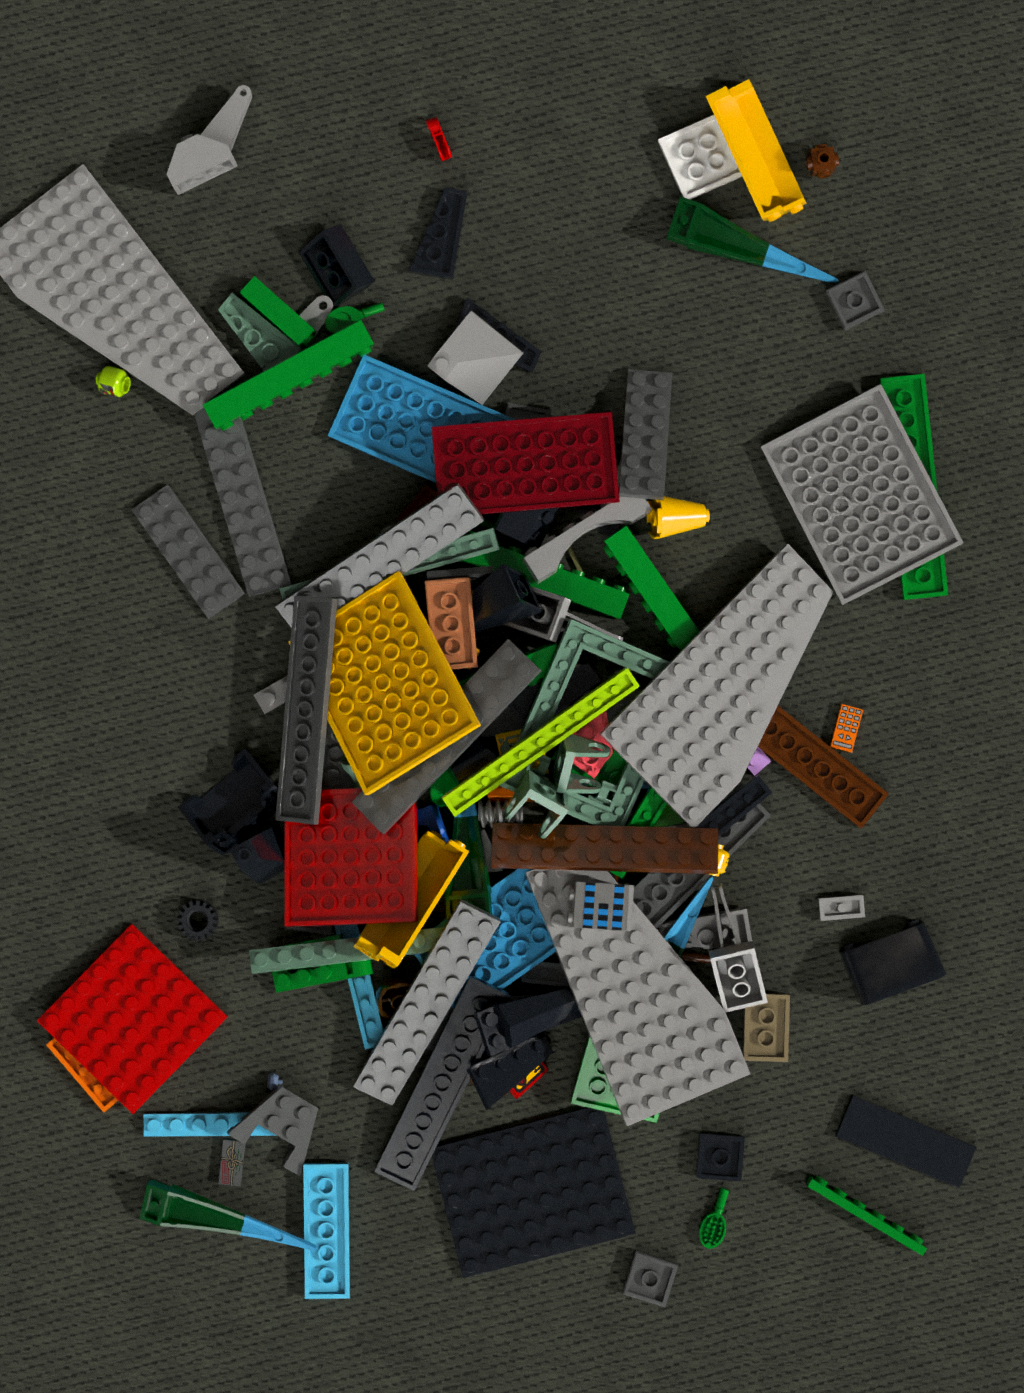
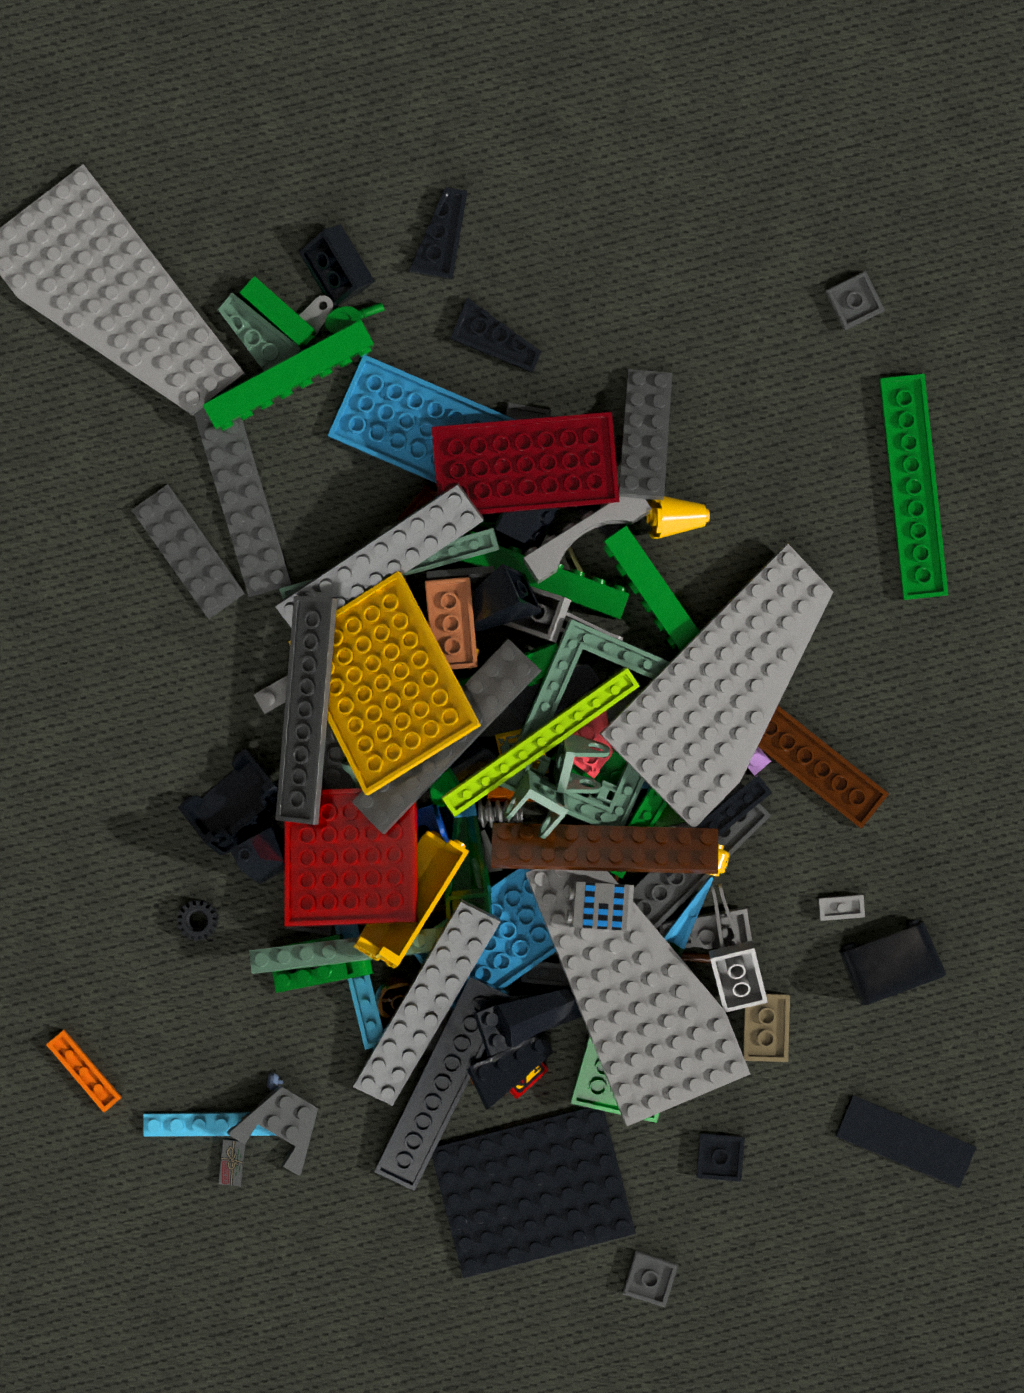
red plate [37,924,228,1114] -> none
lime head [96,366,131,397] -> none
dark green plate [139,1179,318,1251] -> none
light grey slope [167,85,252,195] -> none
medium azure plate [303,1162,350,1299] -> none
red piece [426,116,452,161] -> none
light grey slope [427,311,523,405] -> none
white plate [658,115,743,200] -> none
dark green plate [666,196,839,283] -> none
green piece [699,1187,729,1249] -> none
yellow panel [706,79,807,222] -> none
light grey plate [761,384,963,605] -> none
green plate [805,1175,927,1256] -> none
reddish brown brick [806,144,839,178] -> none
tile [830,704,863,753] -> none

